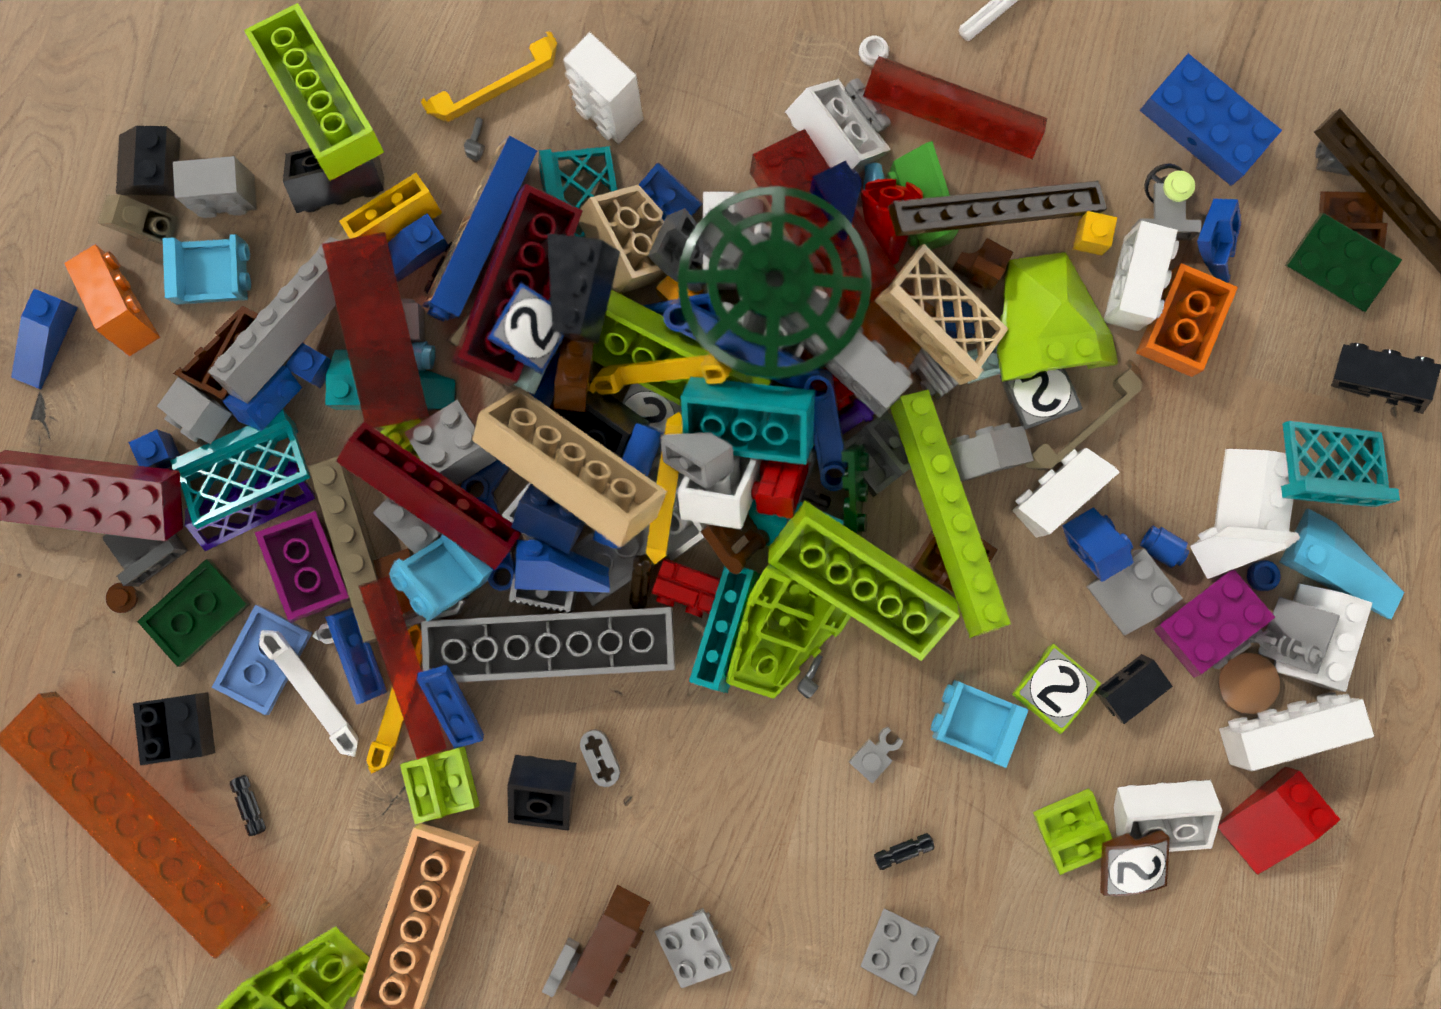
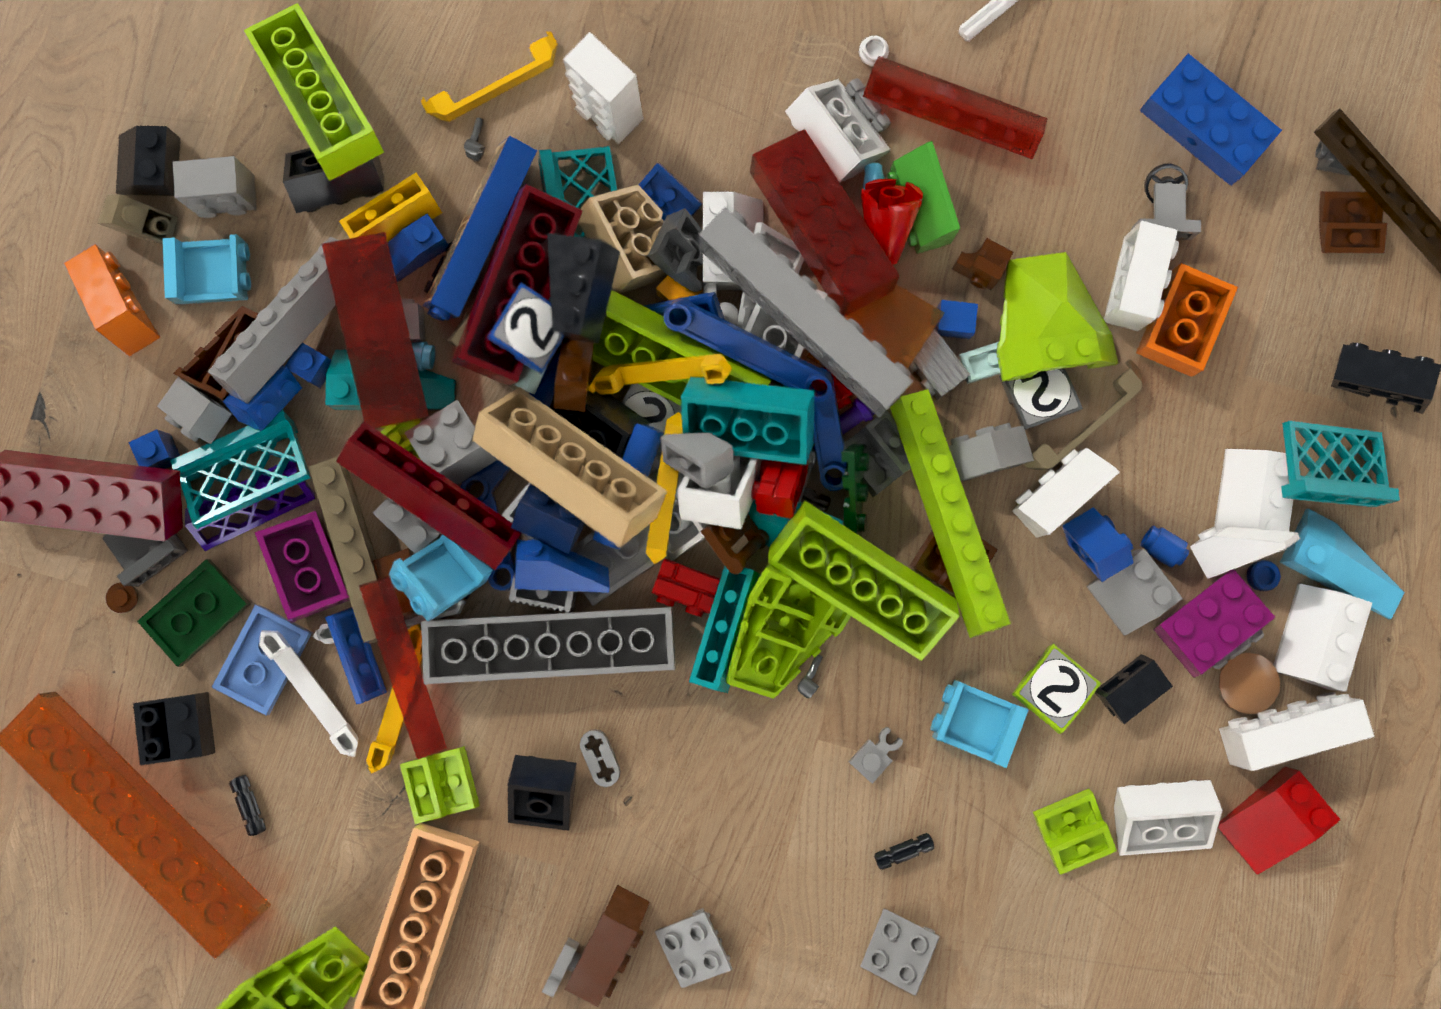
blue slope [11,289,78,389] -> none
blue tile [417,665,484,749] -> none
dark brown axle [629,554,652,609] -> none
dark green dish [678,186,872,379] -> none
clear blue slope [810,160,862,241] -> none
tan fence [875,244,1008,385] -> none
plate [888,181,1107,236] -> none
yellow brick [1073,211,1117,256] -> none
slope [1100,830,1170,896] -> none
yellowish green plate [1163,171,1195,202] -> none
blue slope [1197,199,1241,283] -> none
light grey hinge [1256,597,1340,674] -> none
dark green plate [1285,213,1402,312] -> none

